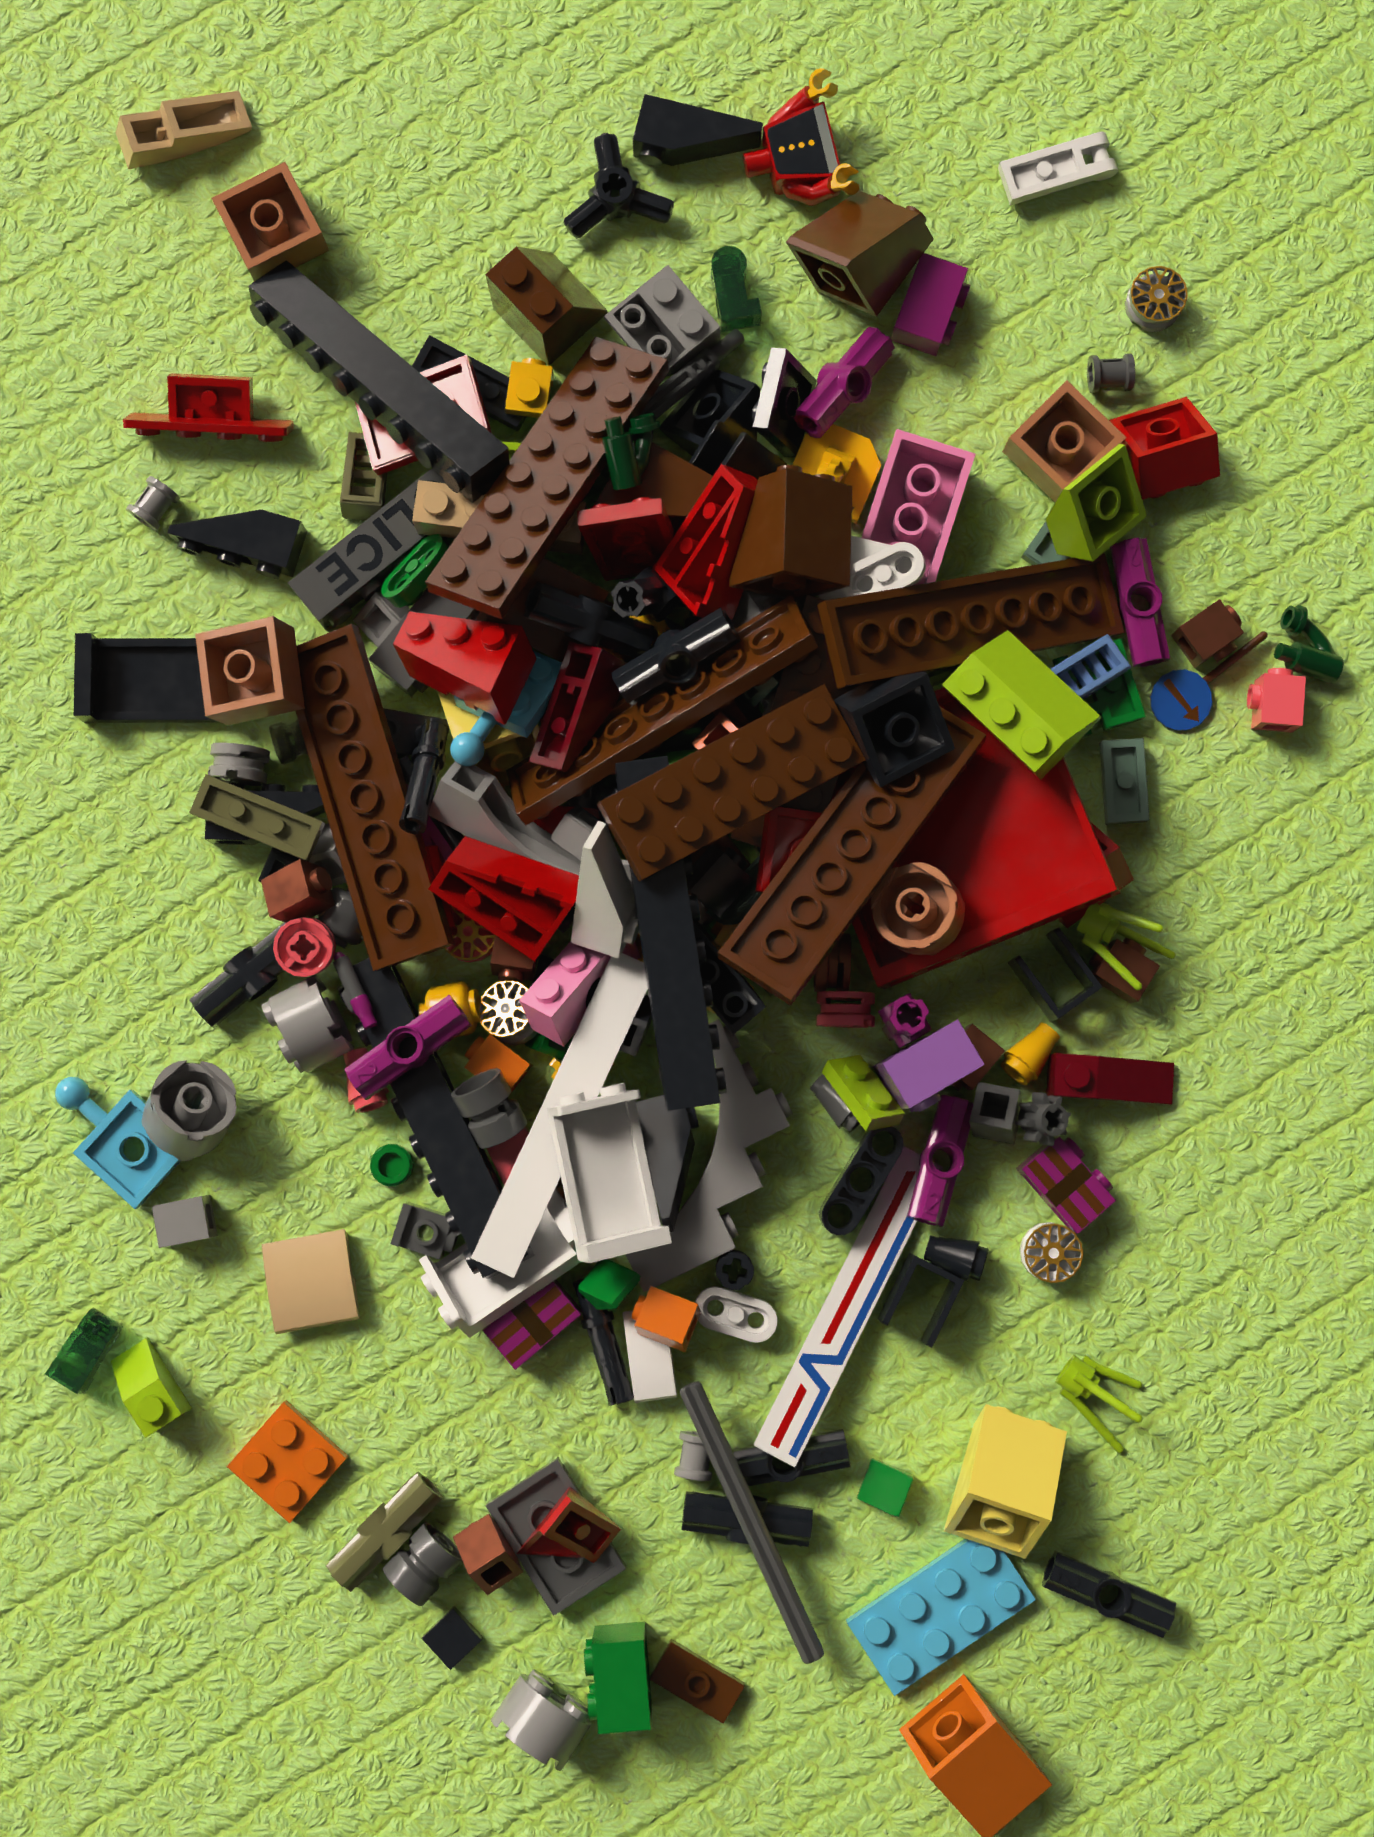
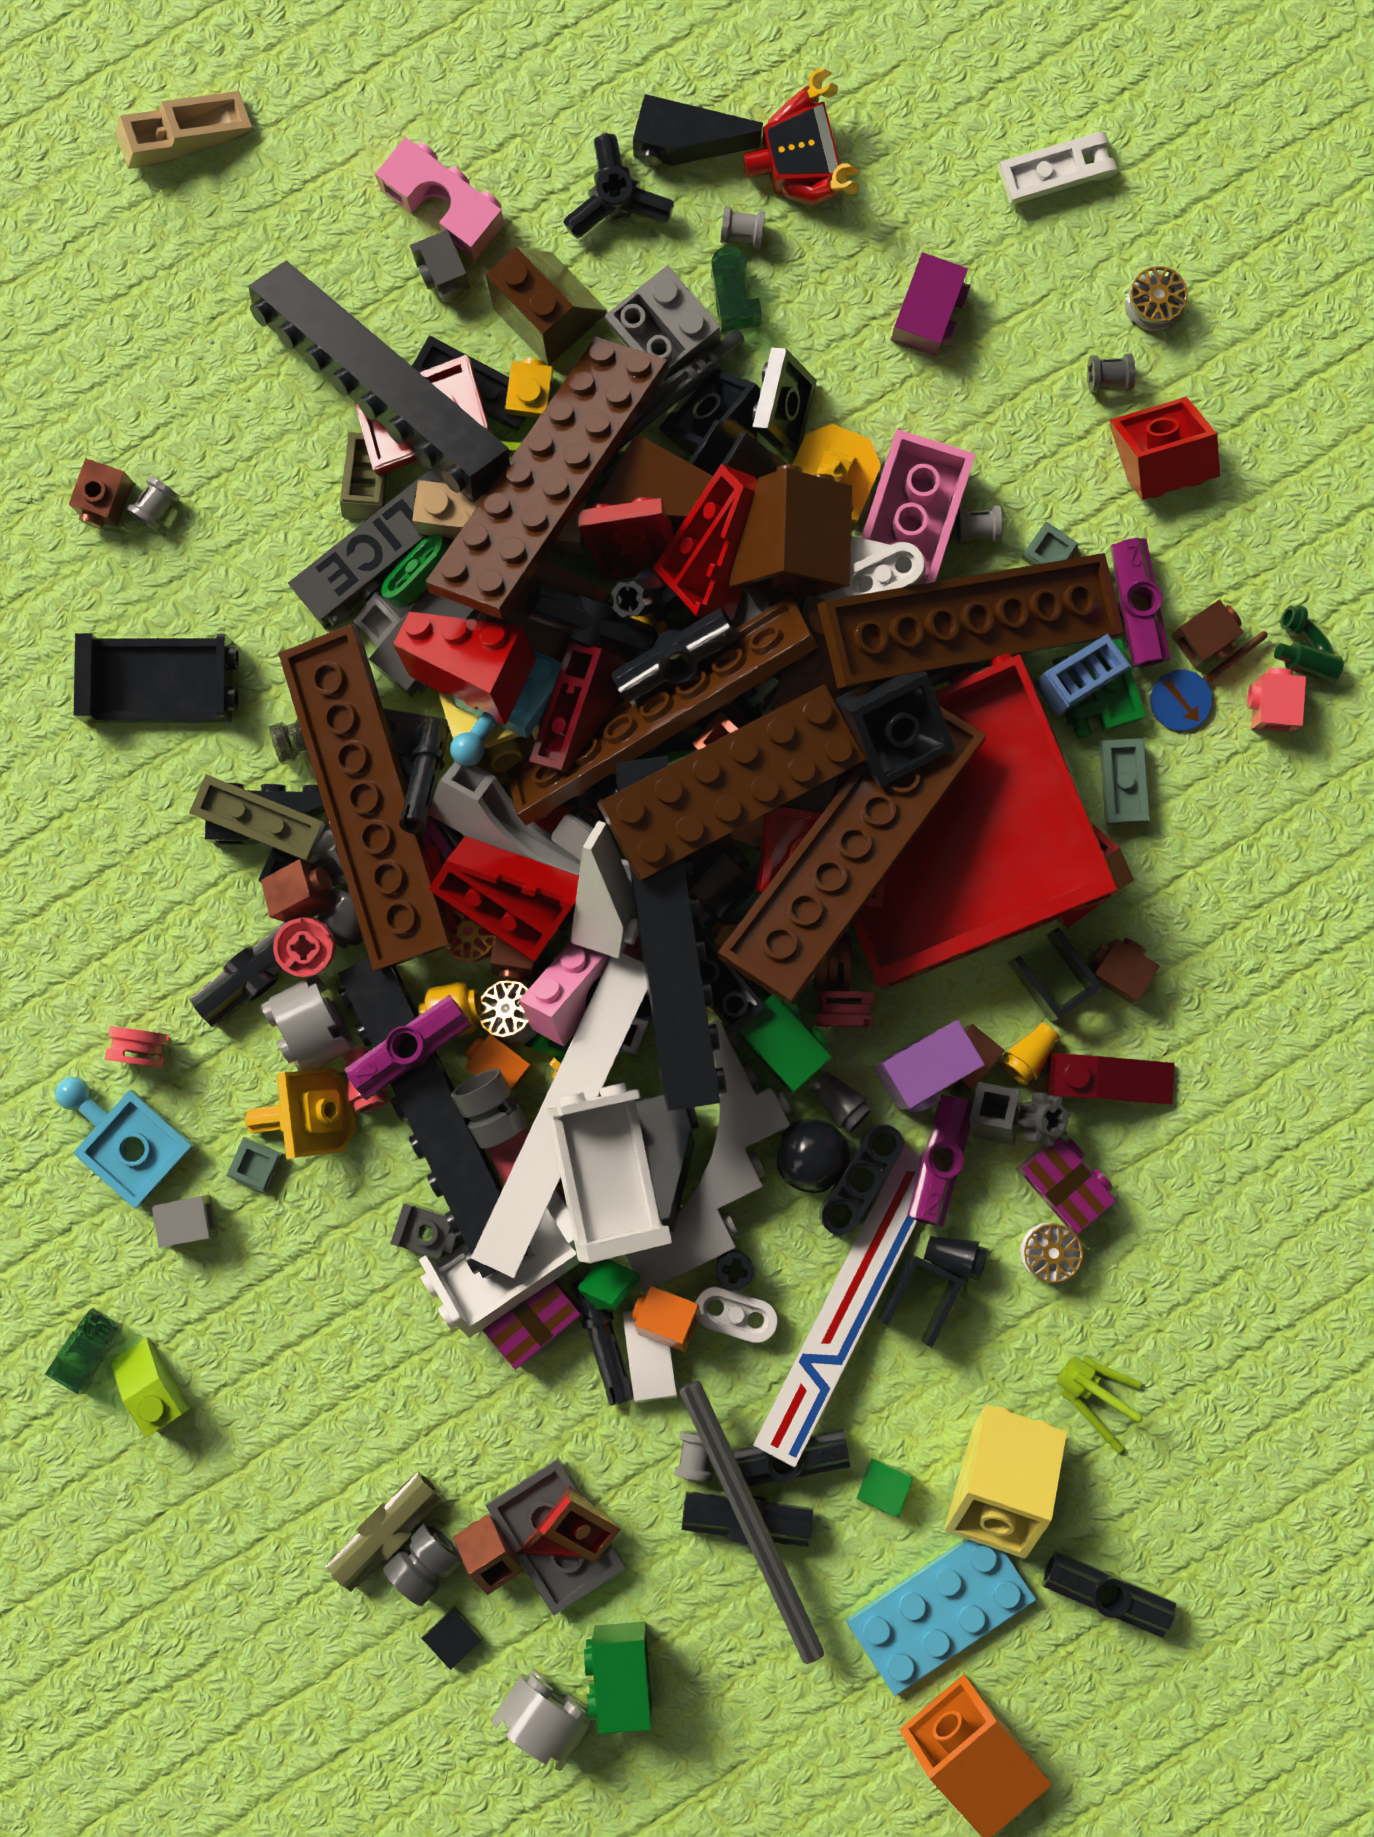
red bracket [123,373,293,442] -> none
light grey brick [142,1060,237,1161] -> none
black slope [167,509,307,579] -> none
nougat brick [195,616,305,726] -> none
light grey wheel [208,743,270,786] -> none
nougat brick [211,162,329,282] -> none
orange plate [227,1400,349,1524] -> none
tan slope [262,1229,360,1334] -> none
piece [333,952,377,1029] -> none
green tile [370,1144,414,1186] -> none
dark green plant [602,413,660,490] -> none
reddish brown plate [650,1639,745,1724] -> none
reddish brown slope [786,190,934,317] -> none
magenta piece [793,327,895,438] -> none
lime plate [822,1055,905,1131] -> none
nougat brick [871,862,965,955] -> none
magenta piece [878,993,932,1049] -> none
lime slope [942,630,1101,780] -> none
nougat brick [1002,380,1127,502] -> none
lime slope [1045,444,1147,562] -> none
lime plant [1077,902,1176,990] -> none
none -> copper brick [69,458,134,529]
none -> coral wheel [104,1026,169,1068]
none -> sand green tile [226,1137,284,1193]
none -> yellow piece [245,1068,357,1159]
none -> bright pink arch [375,136,505,262]
none -> dark grey brick [410,230,470,302]
none -> light grey bush [720,206,766,249]
none -> green brick [736,995,832,1093]
none -> black helmet [777,1119,850,1194]
none -> light grey bush [956,505,1002,544]

